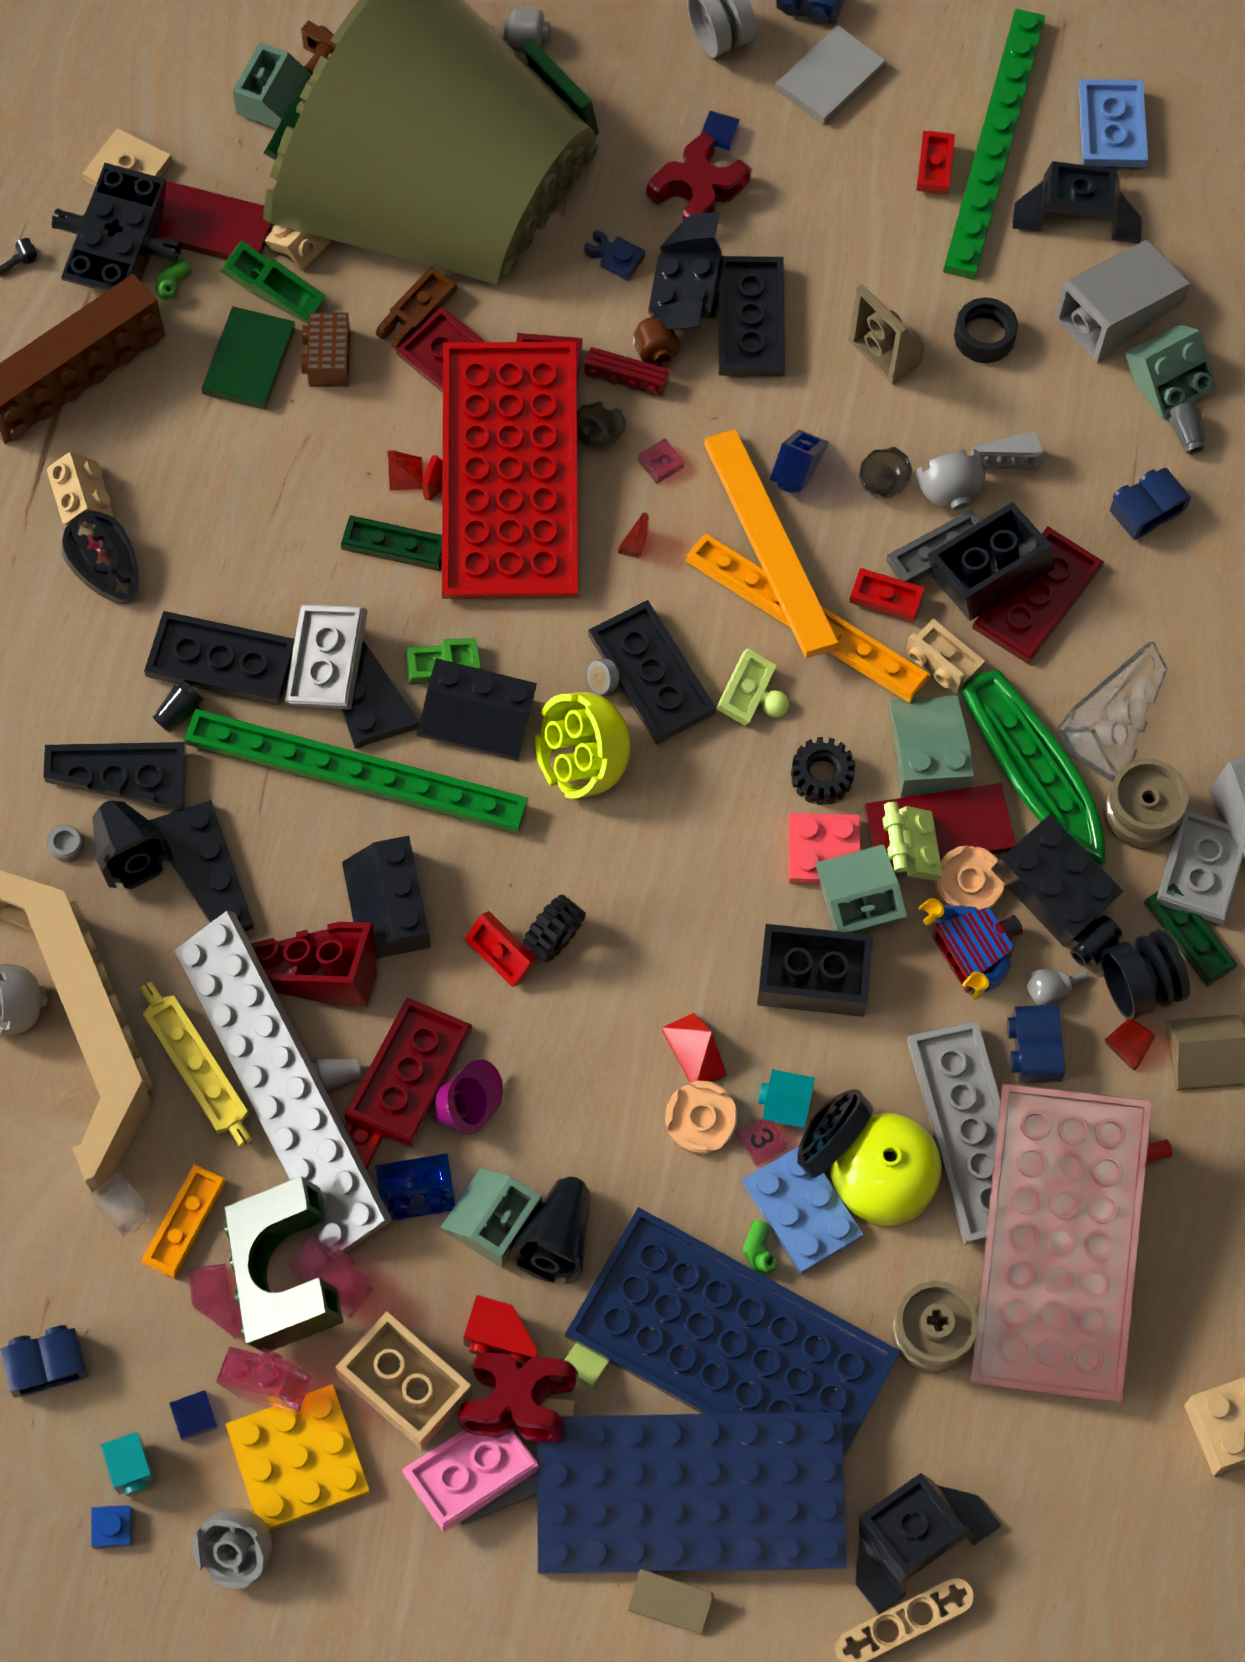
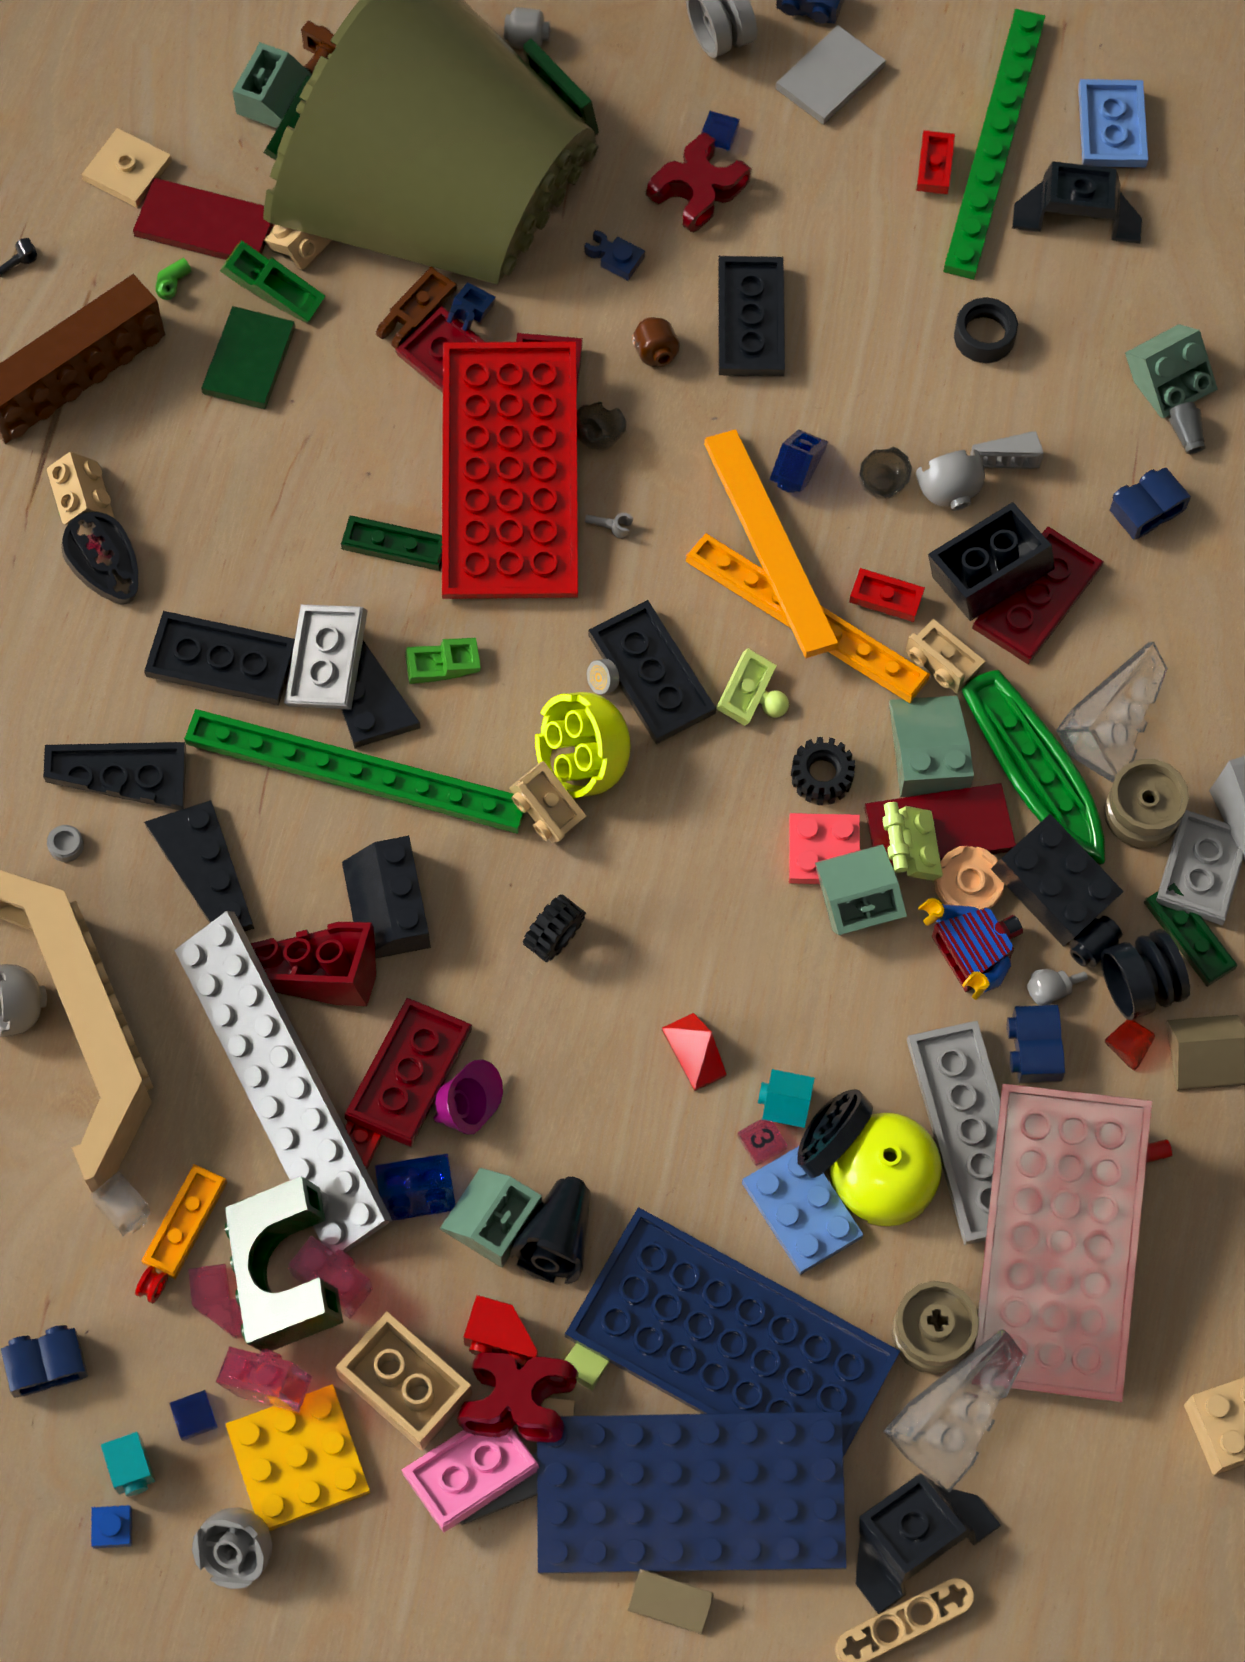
black slope [52,163,182,292] -> none
black cone [92,800,173,889] -> none
light yellow plate [140,982,253,1147] -> none
black cone [152,680,203,732] -> none
reddish brown brick [301,312,351,387] -> none
light grey cone [312,1058,361,1092] -> none
clear red slope [388,450,423,490] -> none
black slope [417,658,537,761] -> none
red slope [422,455,442,500] -> none
red plate [464,911,538,987] -> none
dark red piece [585,347,669,397] -> none
clear red slope [618,513,649,558] -> none
clear pink tile [638,438,684,484] -> none
black piece [648,212,724,330] -> none
light nougat tile [665,1081,738,1154] -> none
bright green arm [743,1220,777,1275] -> none
black brick [757,924,873,1017] -> none
dark tan slope [849,284,925,385] -> none
dark grey plate [886,509,981,583] -> none
light grey slope [1054,239,1190,363] -> none
none -> red bush [135,1265,168,1304]
none -> dark blue plate [447,282,496,331]
none -> tan bracket [509,761,586,843]
none -> light grey hand [585,513,633,538]
none -> clear wedge [883,1330,1026,1492]

